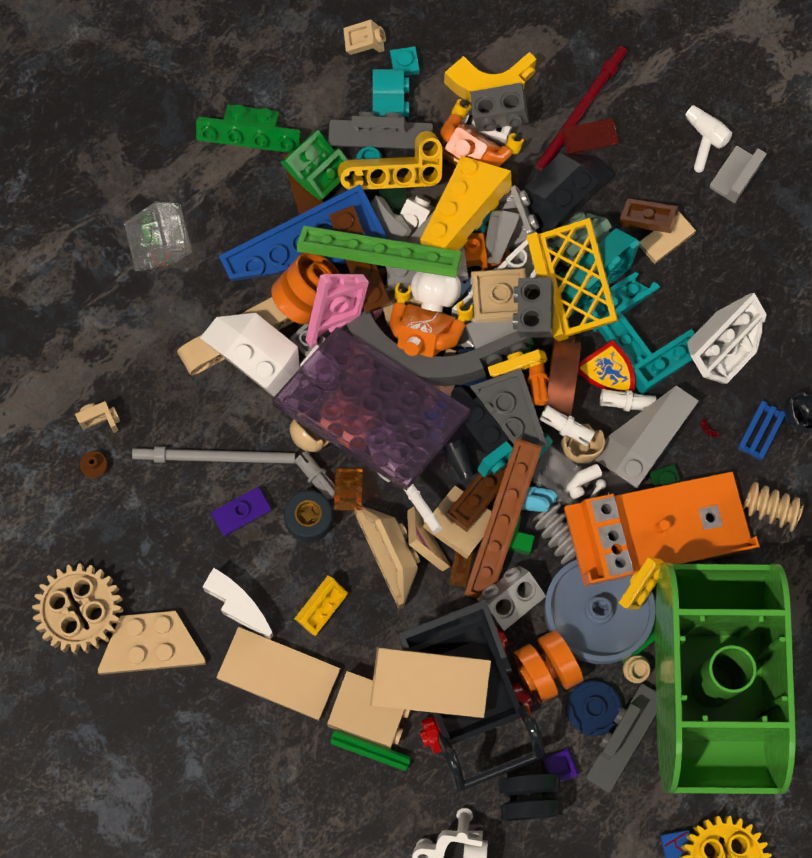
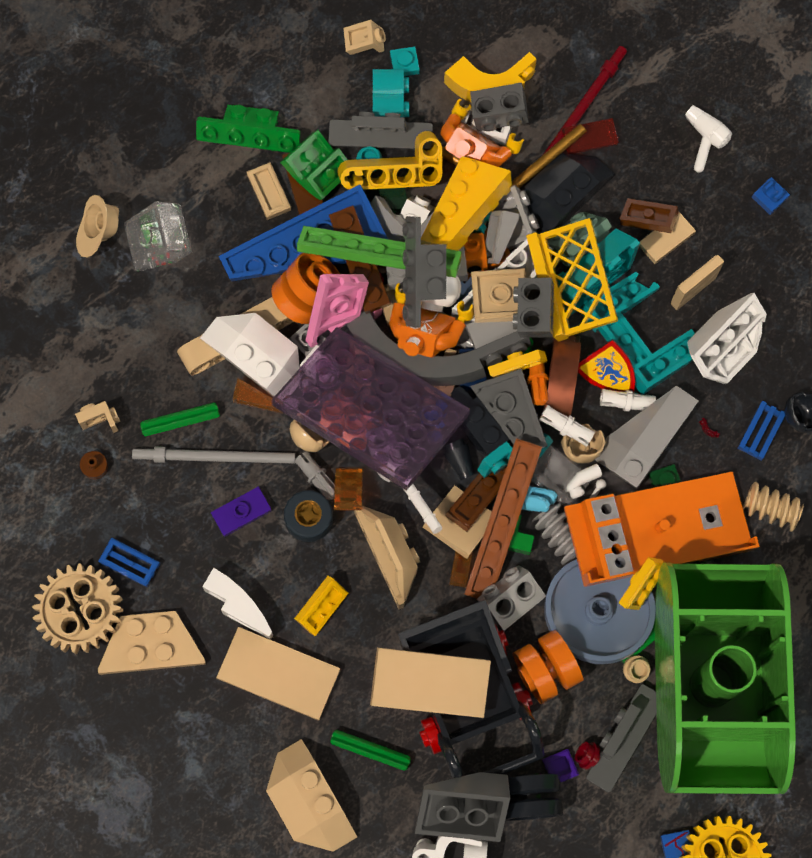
tan brick [327,671,410,749] -> none
tan tile [407,506,450,571] -> none
dark blue tile [566,680,622,737] -> none
light grey panel [710,146,767,203] -> none
none -> tan piece [76,195,119,258]
none -> blue tile [98,537,160,587]
none -> green axle [140,402,220,436]
none -> clear orange piece [233,378,284,413]
none -> tan tile [247,162,291,220]
none -> tan wedge [266,739,357,852]
none -> dark grey bracket [402,216,446,328]
none -> dark grey slope [415,772,510,842]
none -> pearl gold bar [510,124,587,192]
none -> dark red plate [575,742,600,770]
none -> tan tile [671,255,724,310]
none -> blue tile [751,177,790,215]

